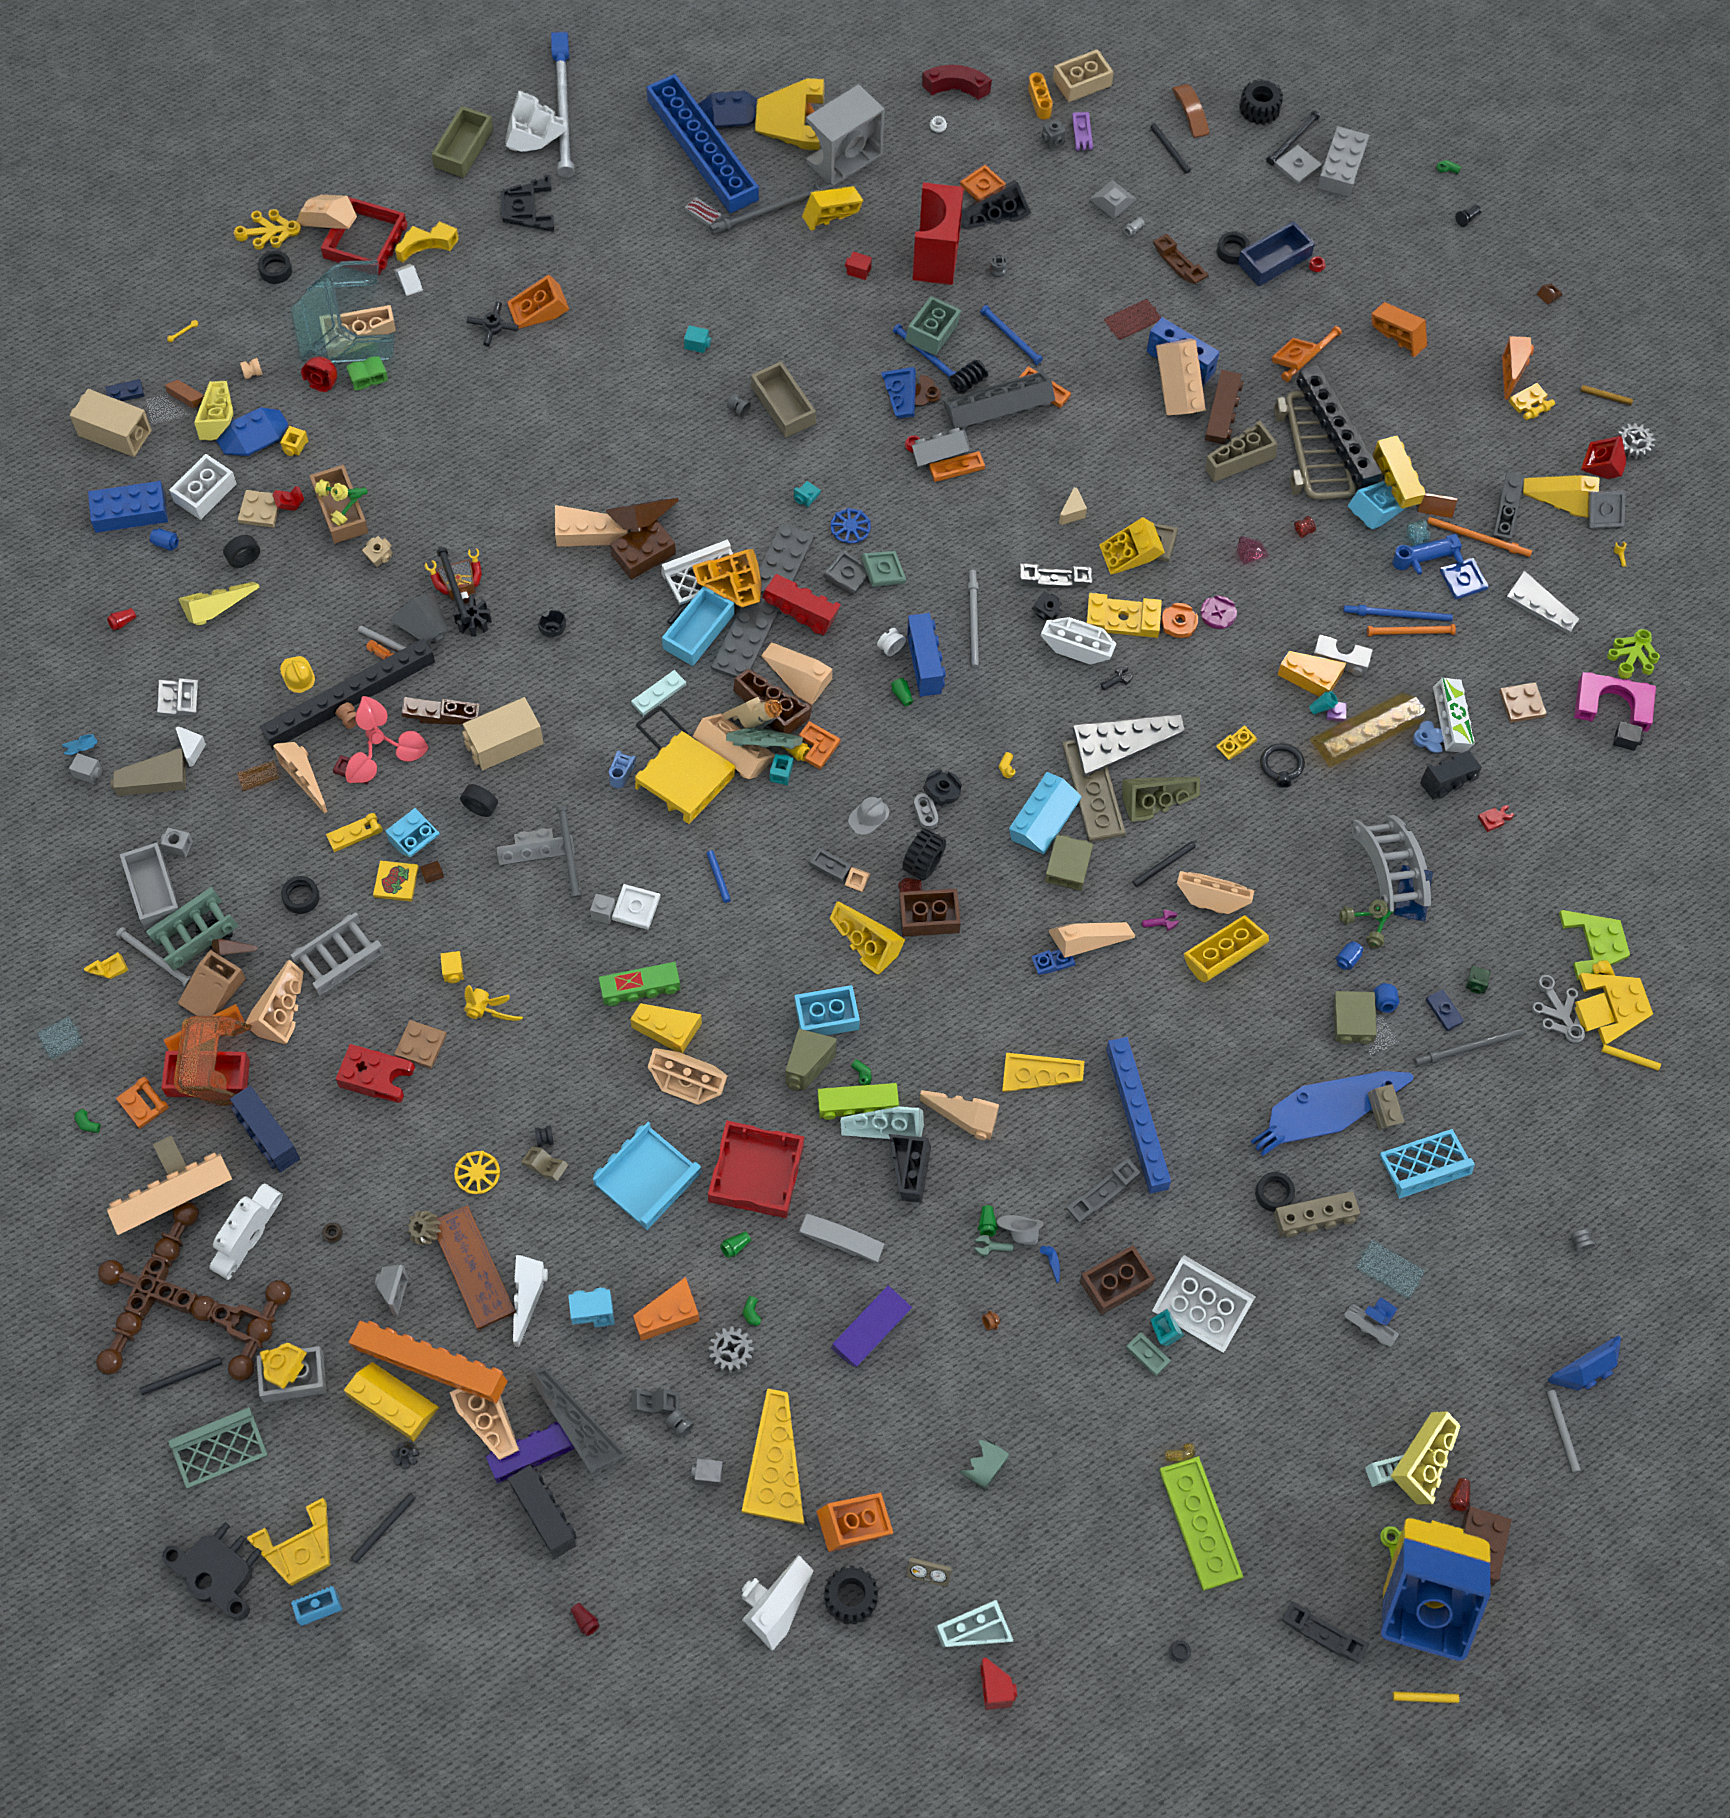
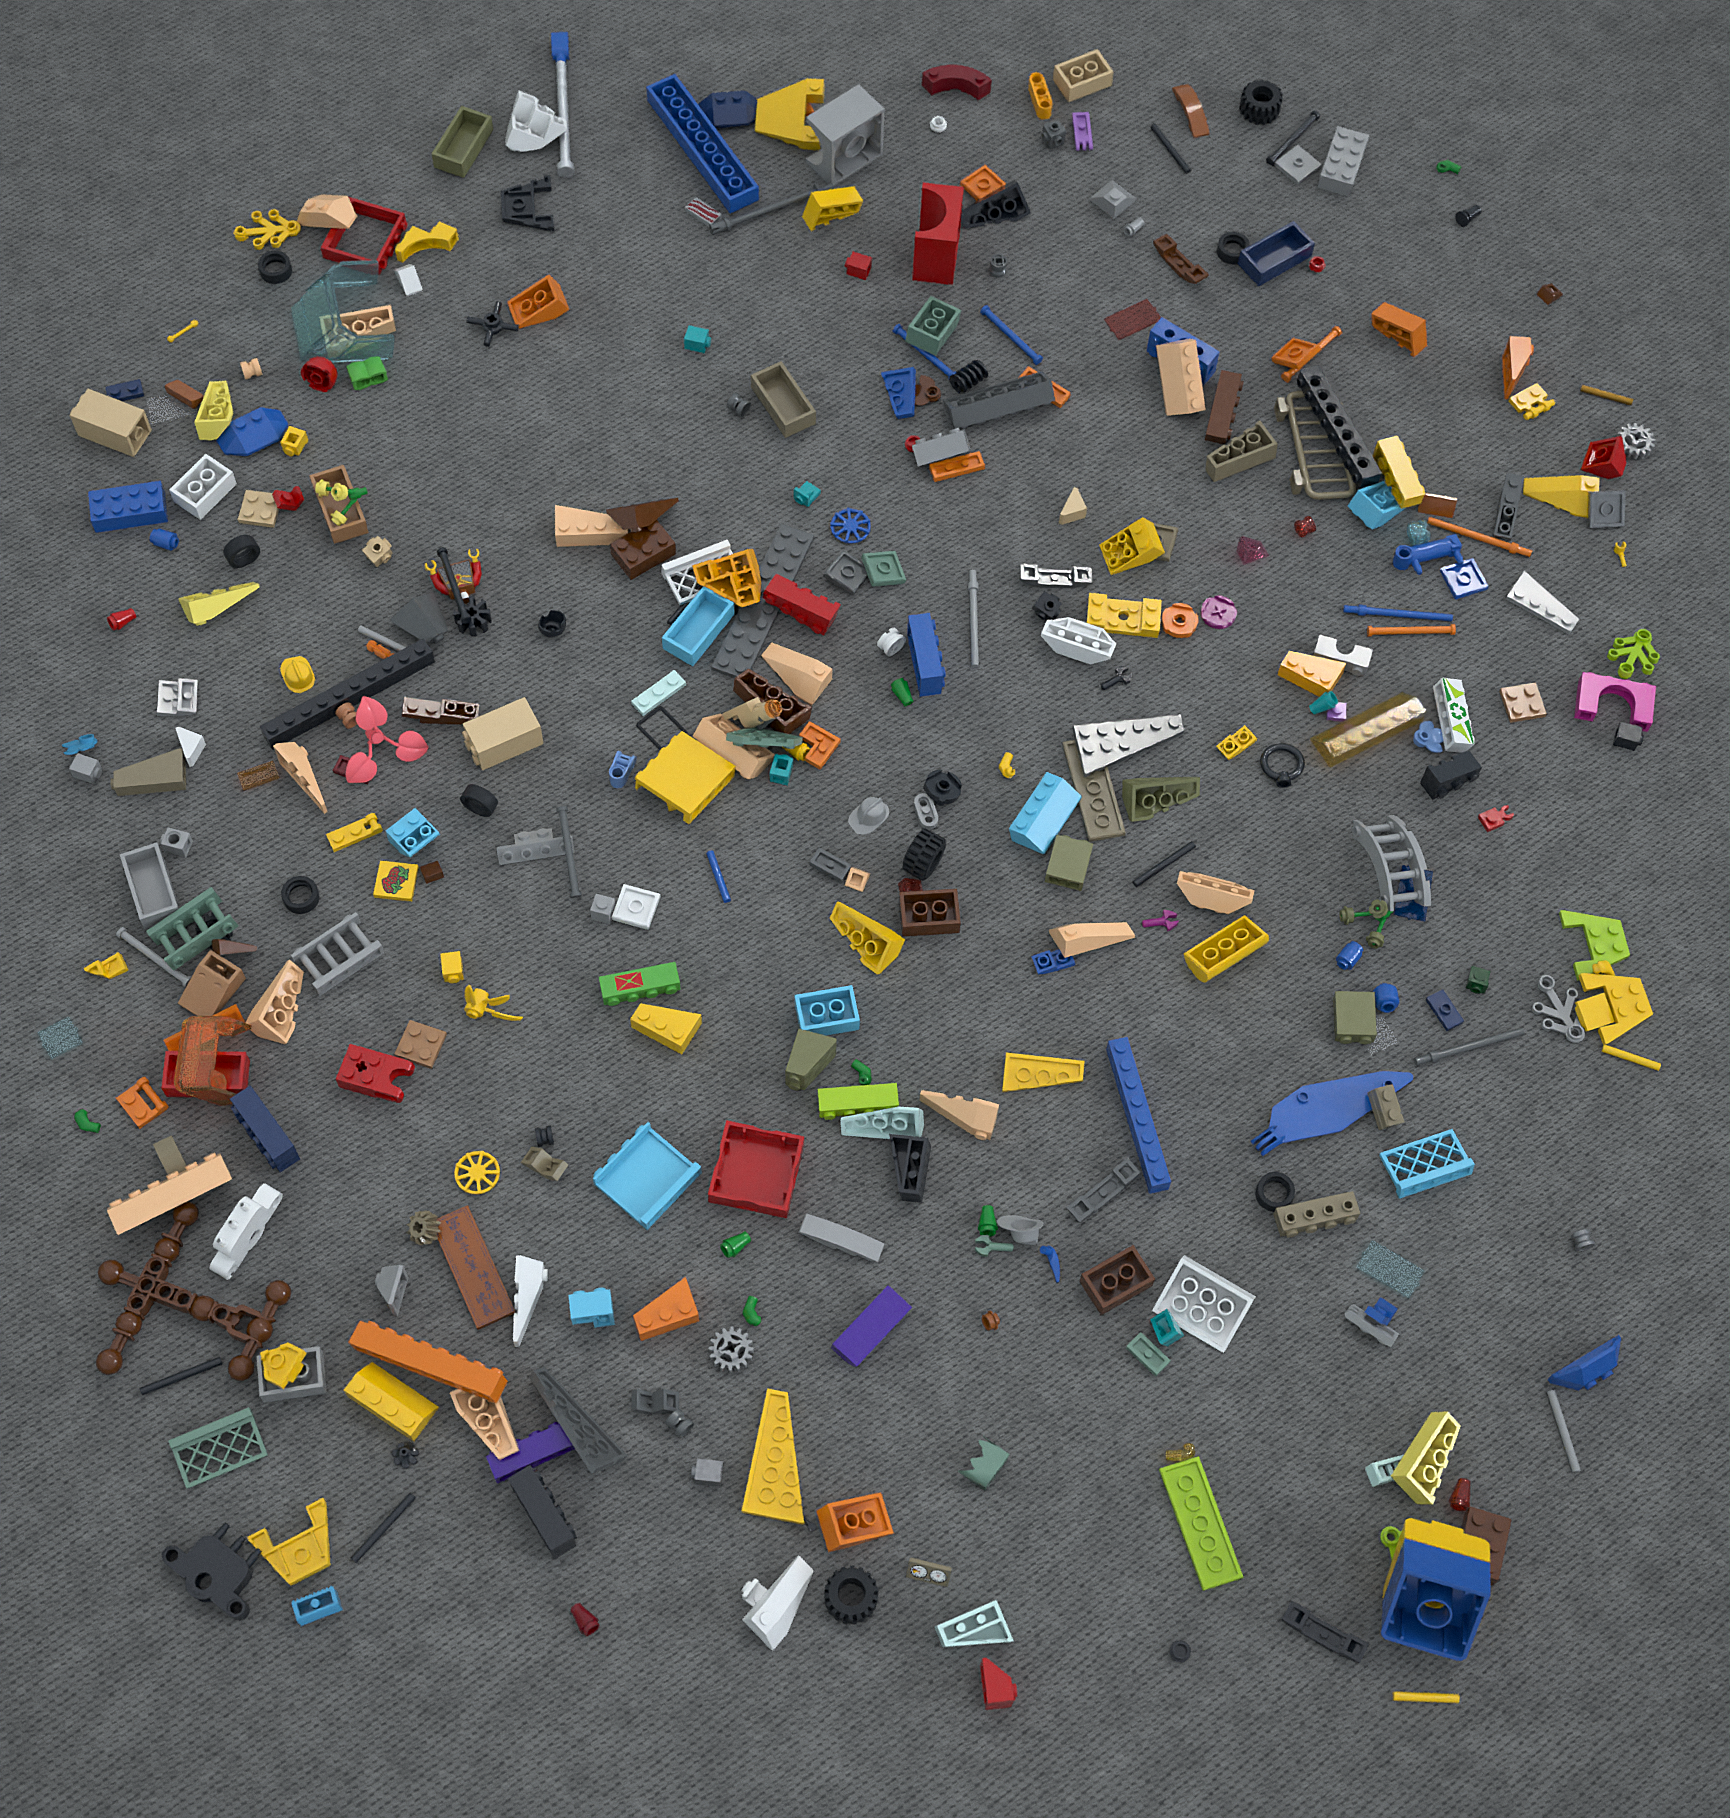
dark brown plate [322,1223,343,1243] -> none
light nougat wedge [648,1048,728,1105] -> none

